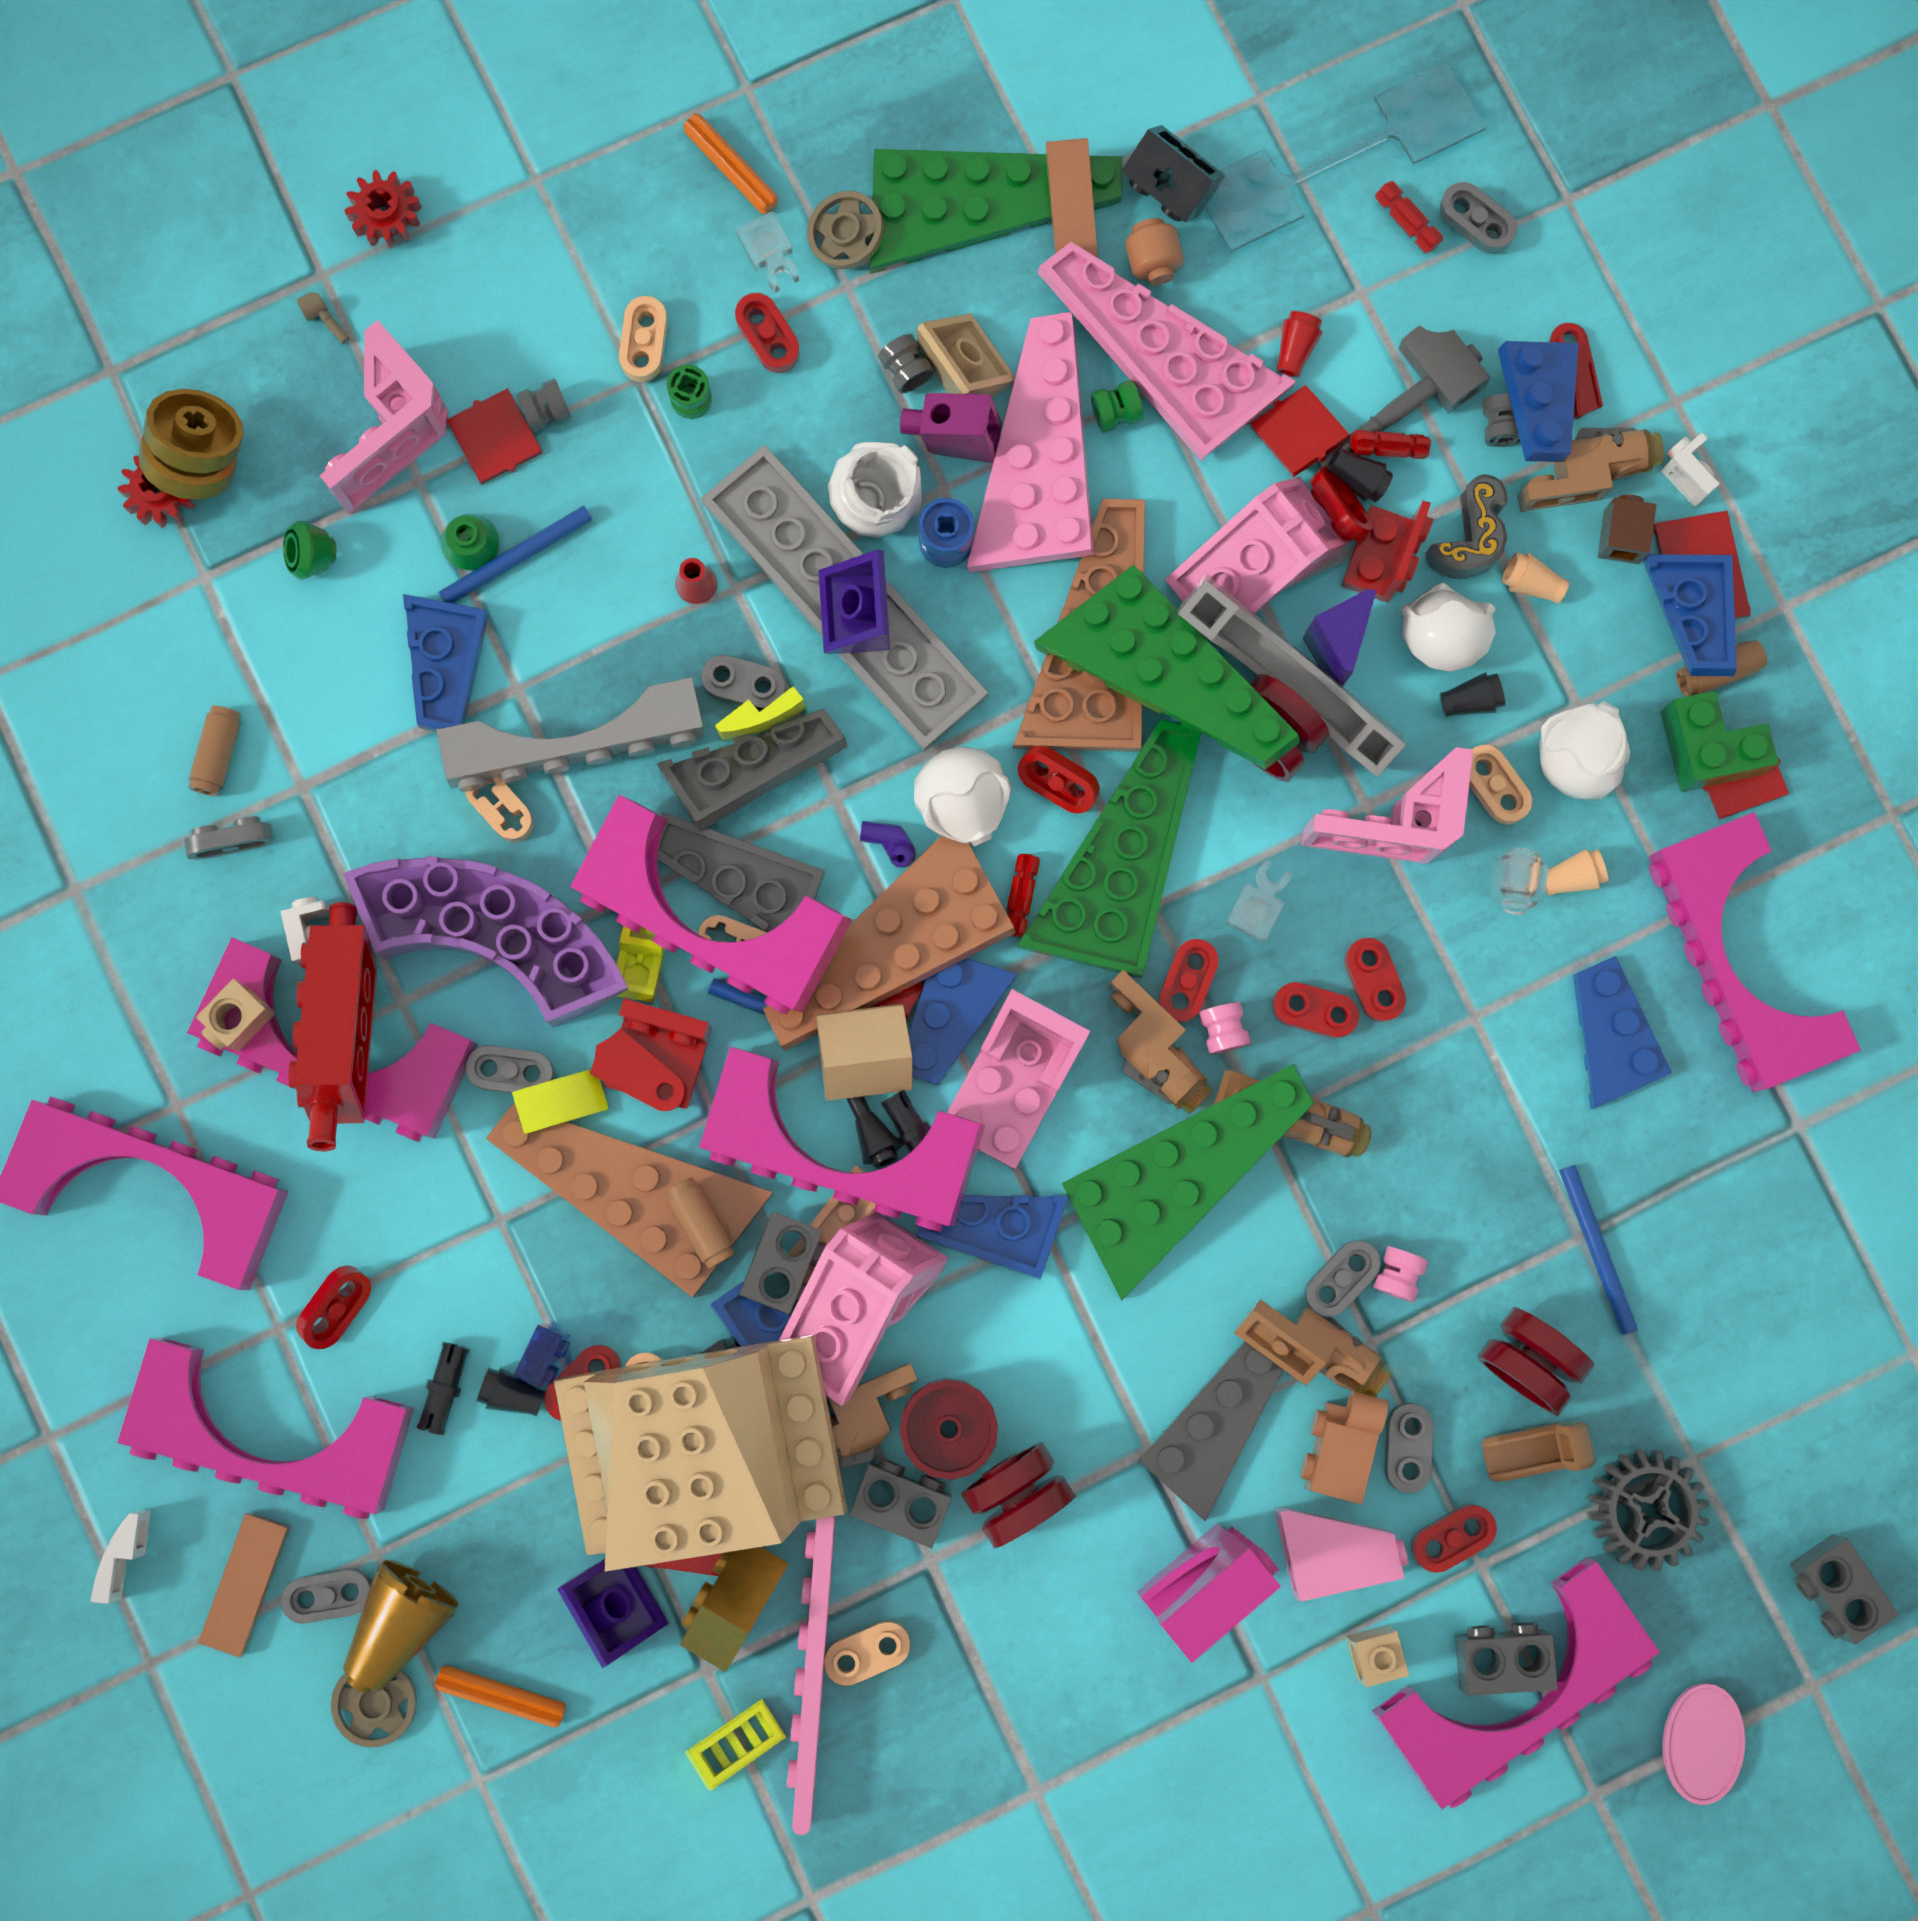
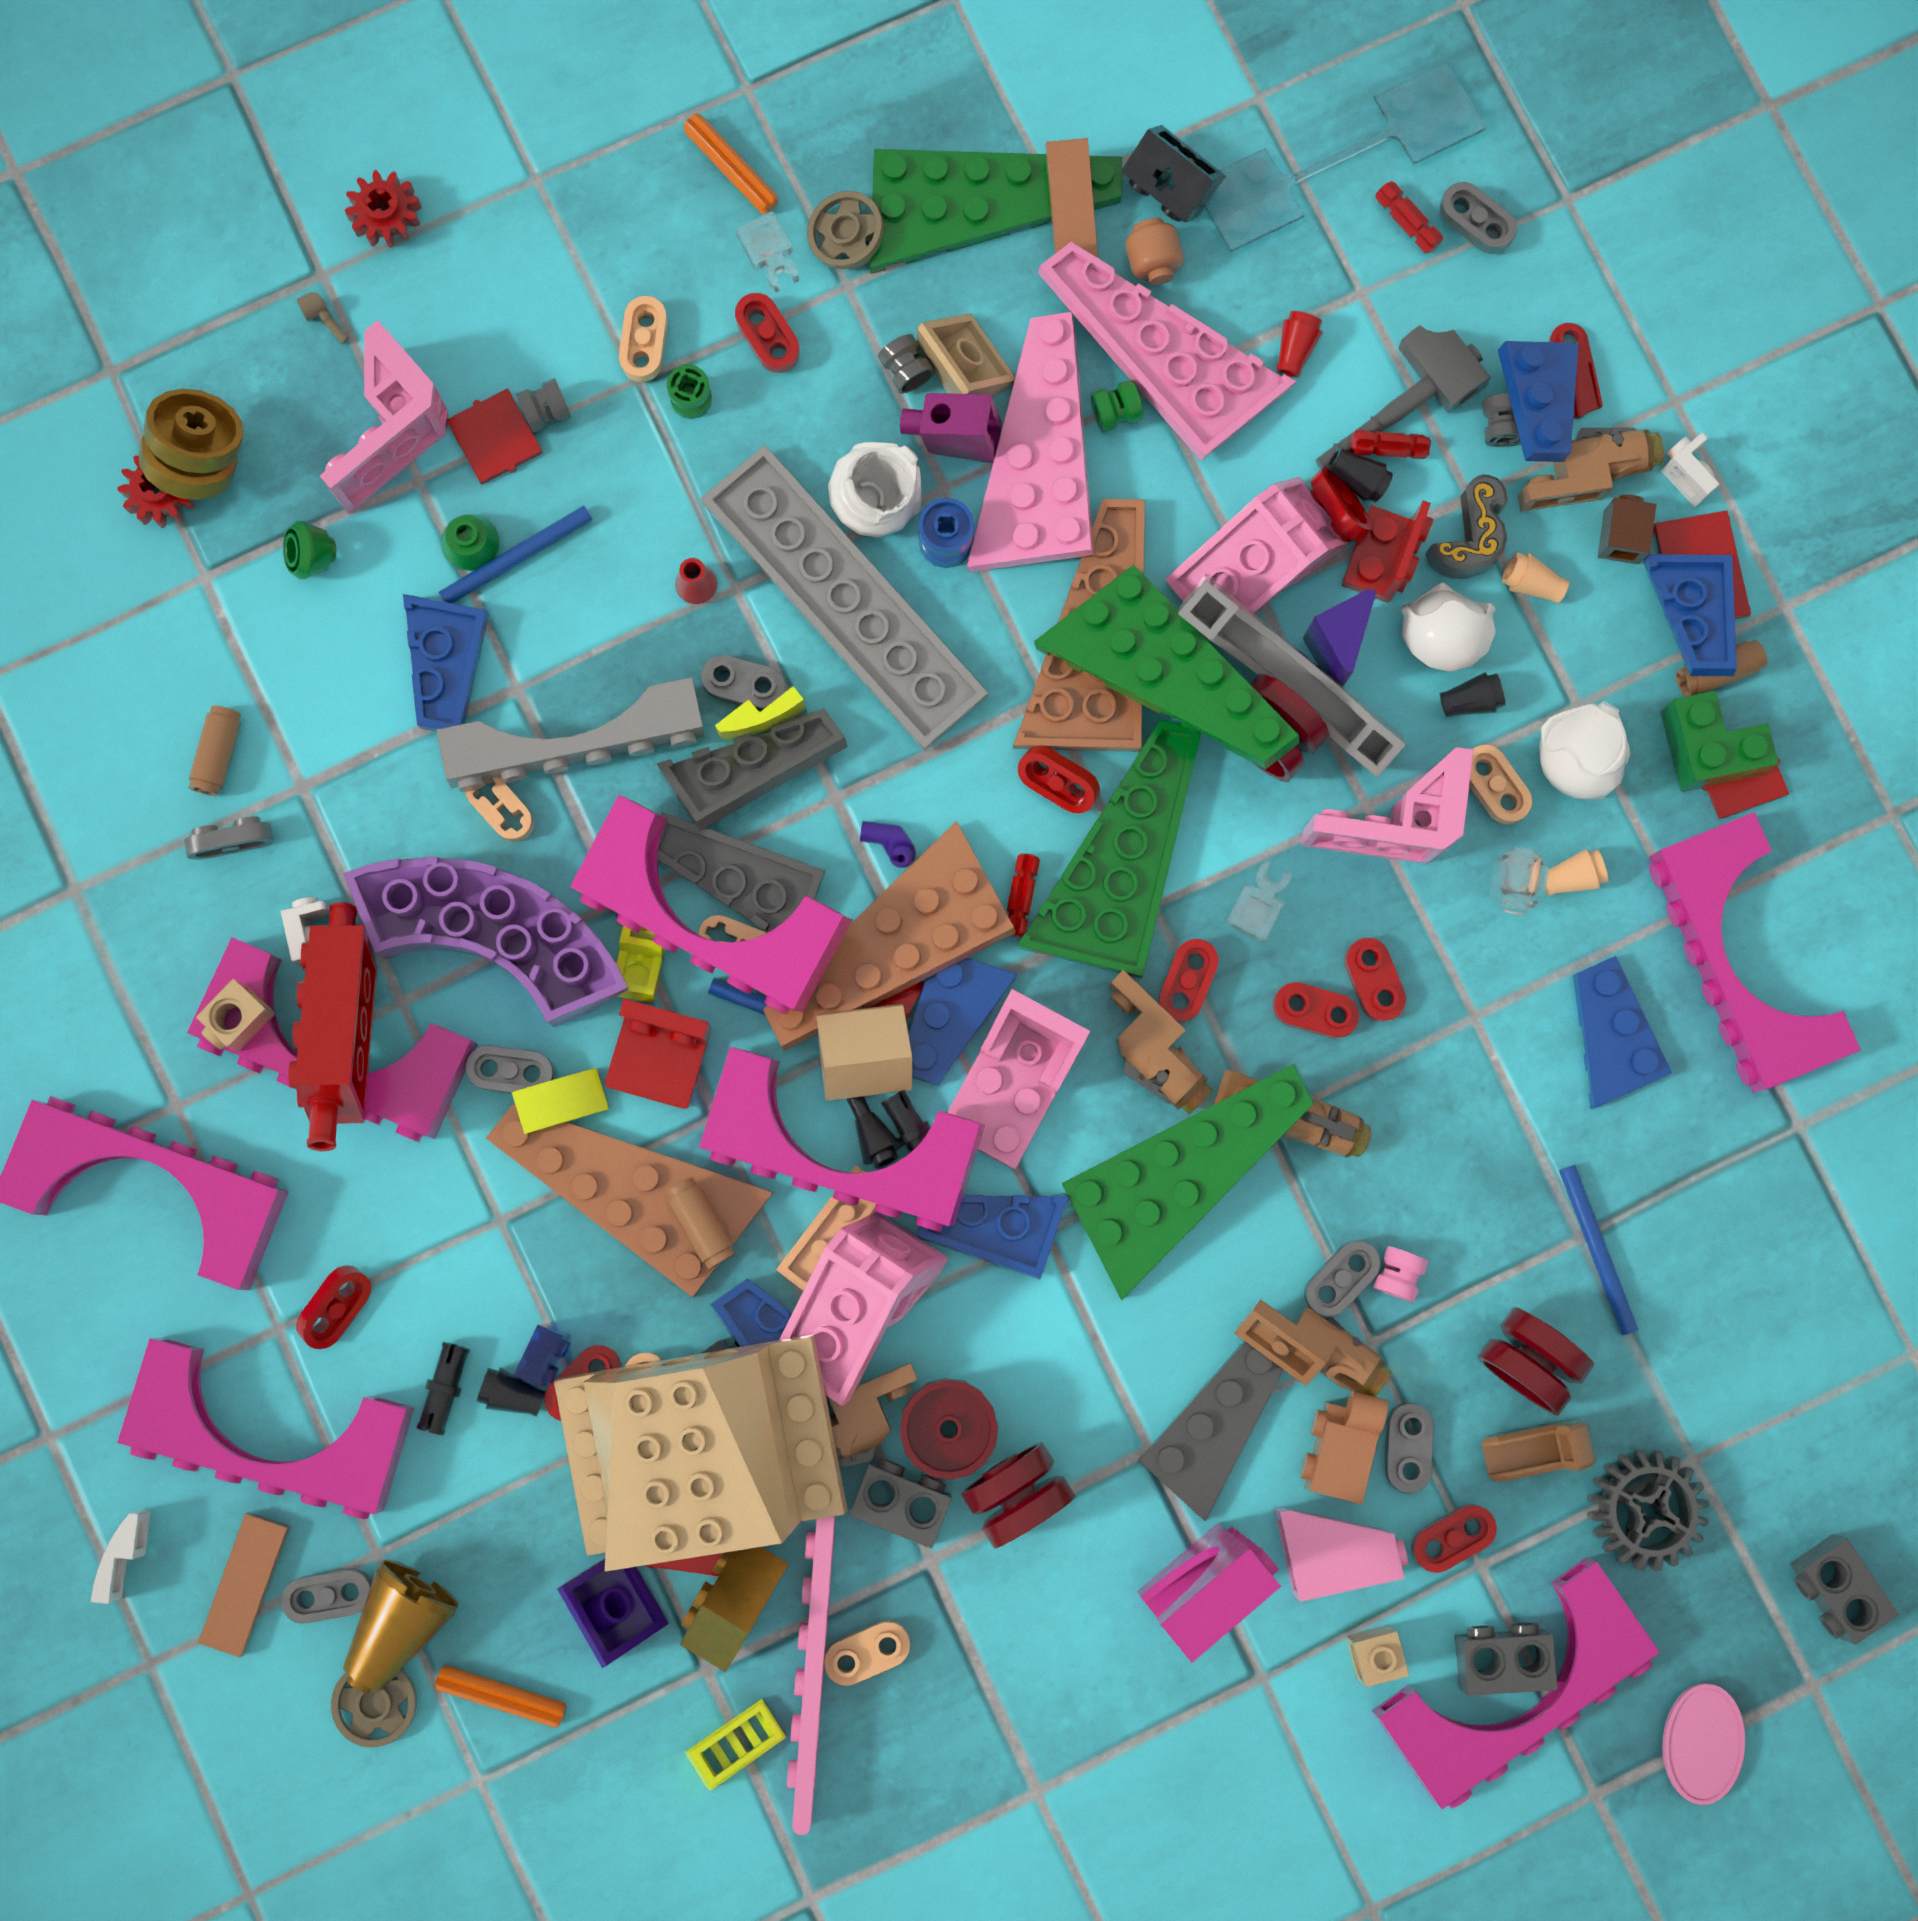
red piece [590,1029,685,1112] -> none
dark grey brick [739,1211,826,1315] -> none
dark purple slope [818,549,890,654] -> none
white helmet [914,747,1011,847] -> none
bright pink wheel [1199,1002,1251,1055] -> none
red piece [1250,385,1350,478] -> none

